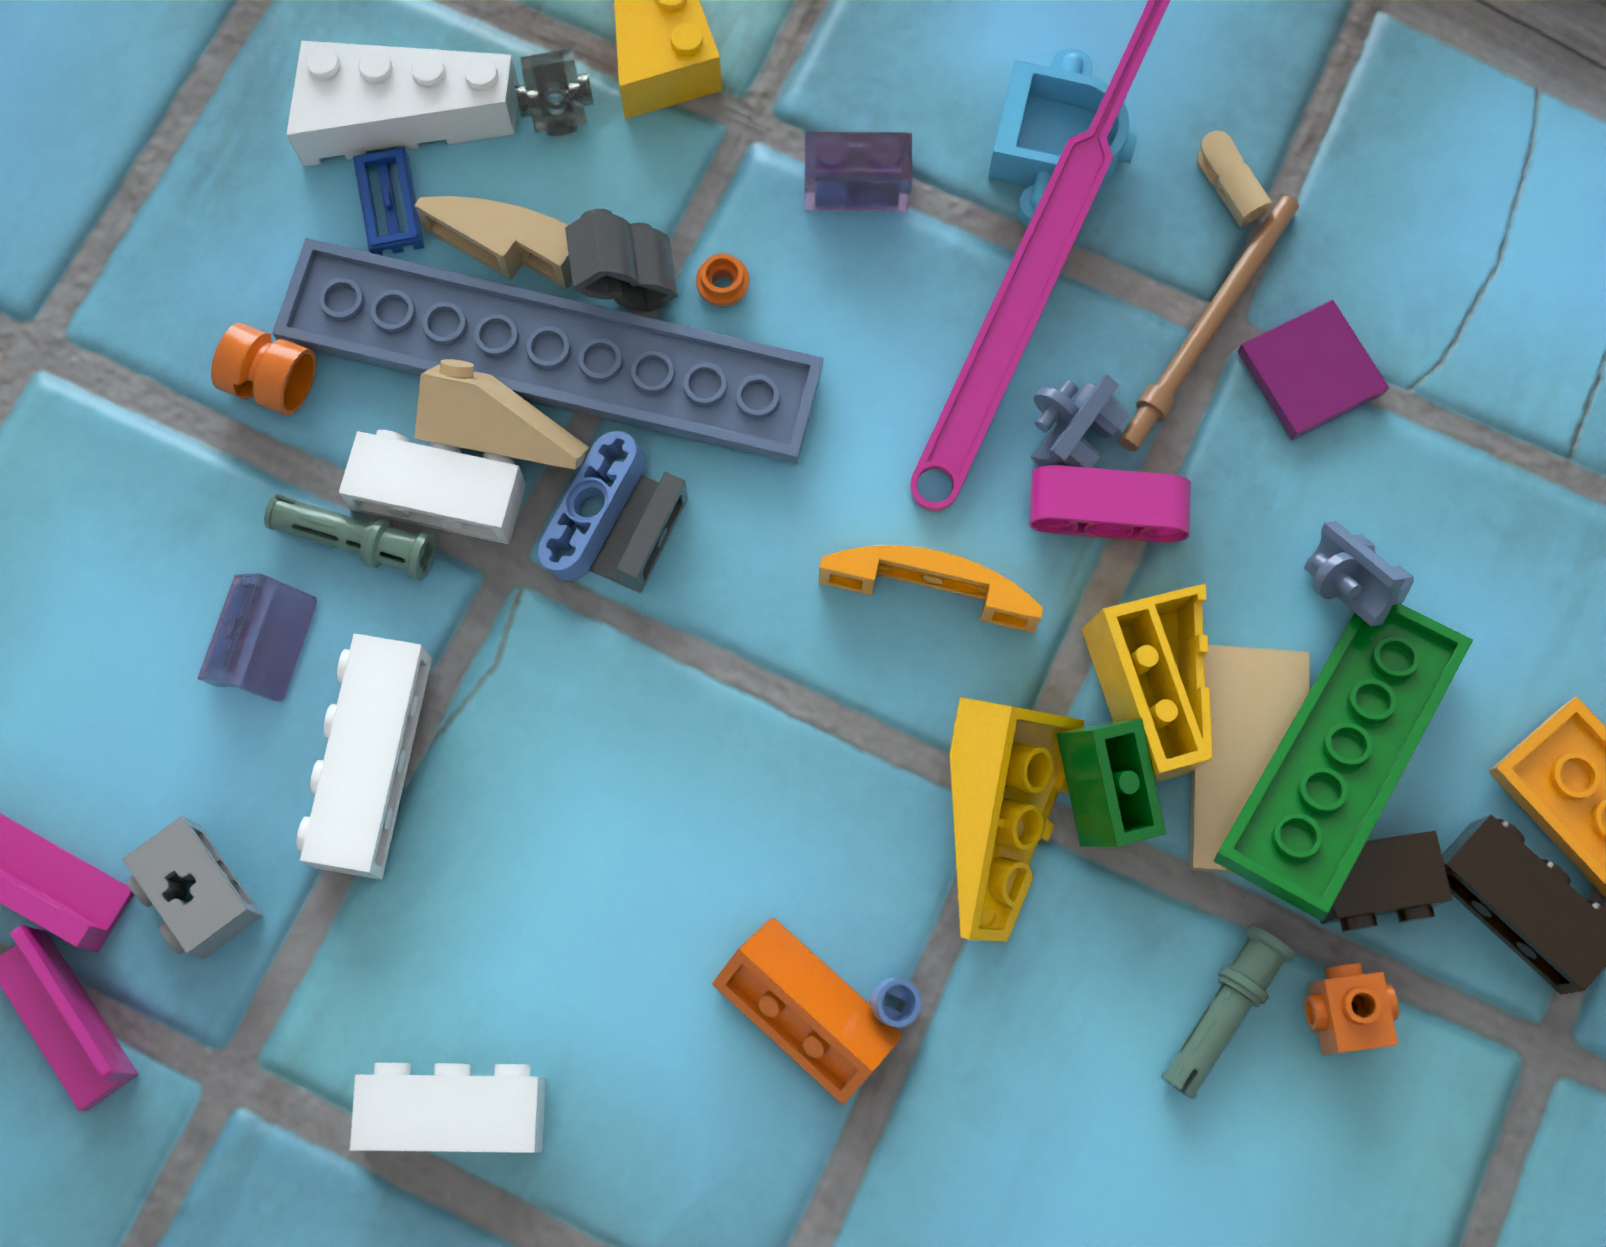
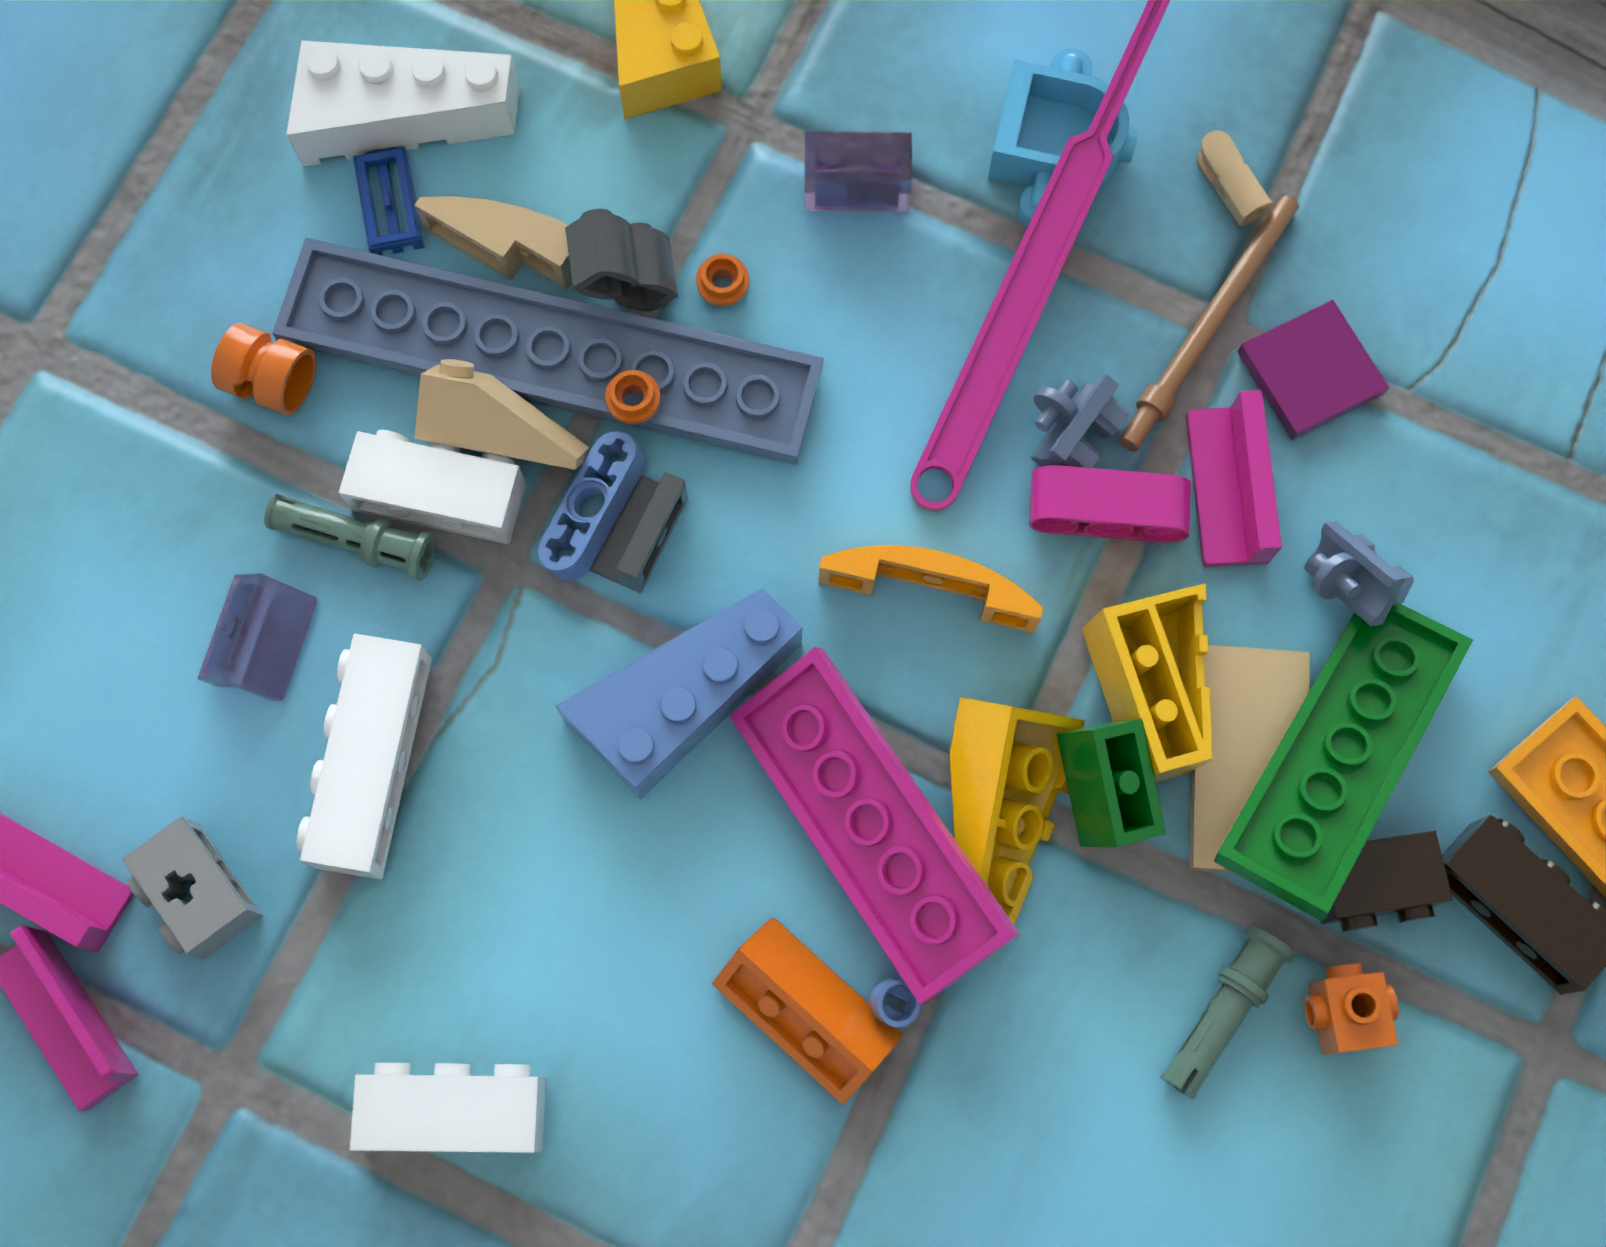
clear smoke brick [515,48,594,136] -> none
none -> medium blue wedge [555,589,802,799]
none -> orange plate [605,370,661,425]
none -> dark pink plate [729,647,1020,1005]
none -> dark pink panel [1186,390,1282,567]

